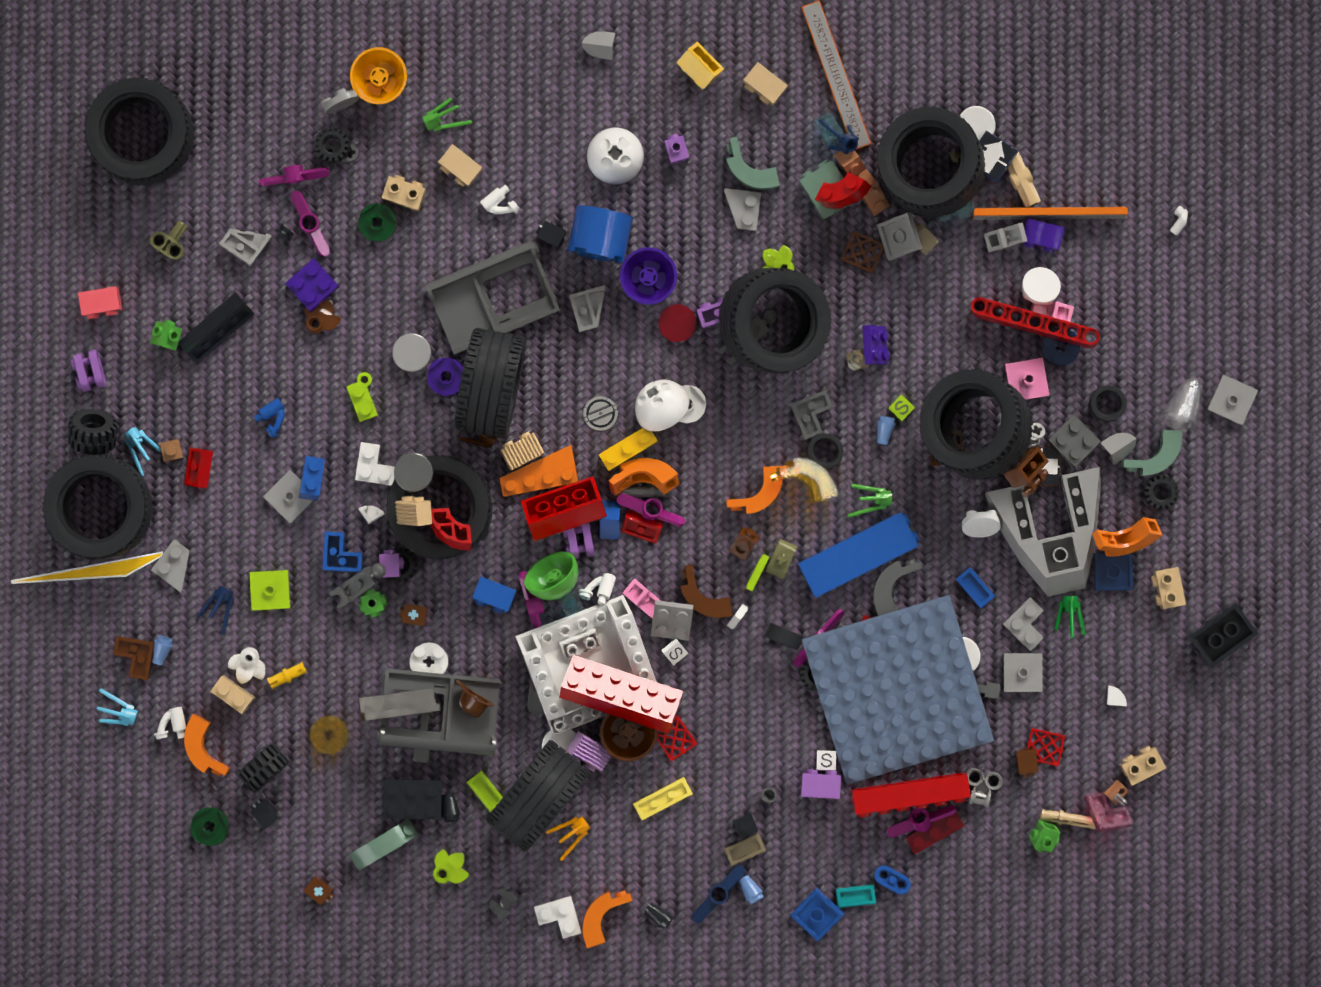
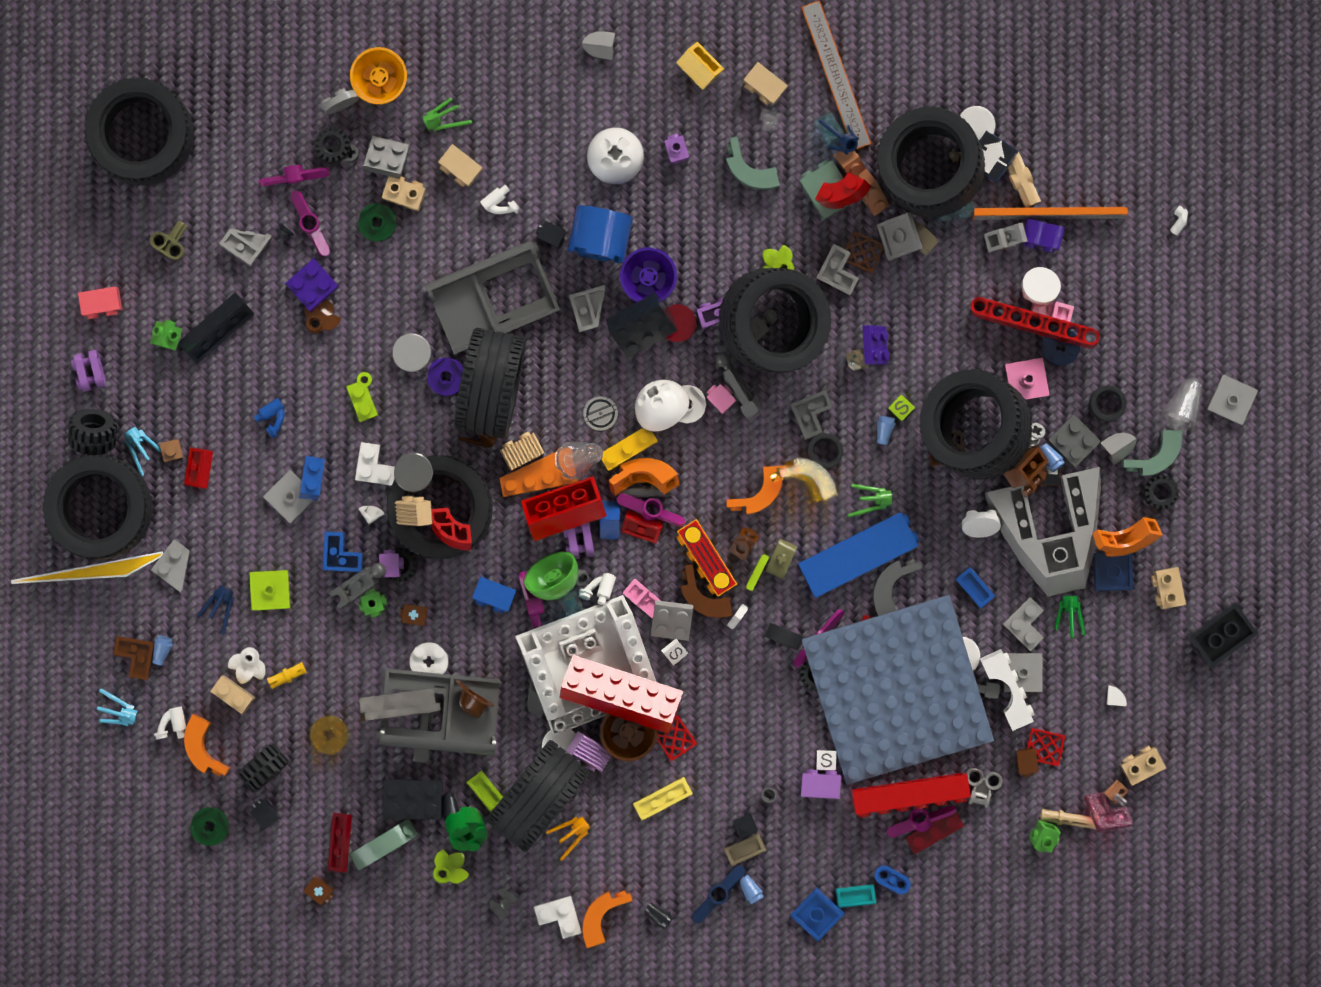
light grey wing [724,188,761,231] -> none
none -> dark red plate [327,813,352,872]
none -> plate [363,136,410,179]
none -> green brick [444,807,487,852]
none -> clear cone [555,441,603,480]
none -> dark grey hinge [576,569,589,586]
none -> black brick [606,292,678,358]
none -> brick [676,519,737,597]
none -> bright pink brick [706,384,736,414]
none -> dark grey plate [715,352,762,418]
none -> clear tile [759,109,781,132]
none -> light grey plate [816,244,859,295]
none -> white arch [980,649,1035,731]
none -> medium blue cone [1040,443,1065,472]

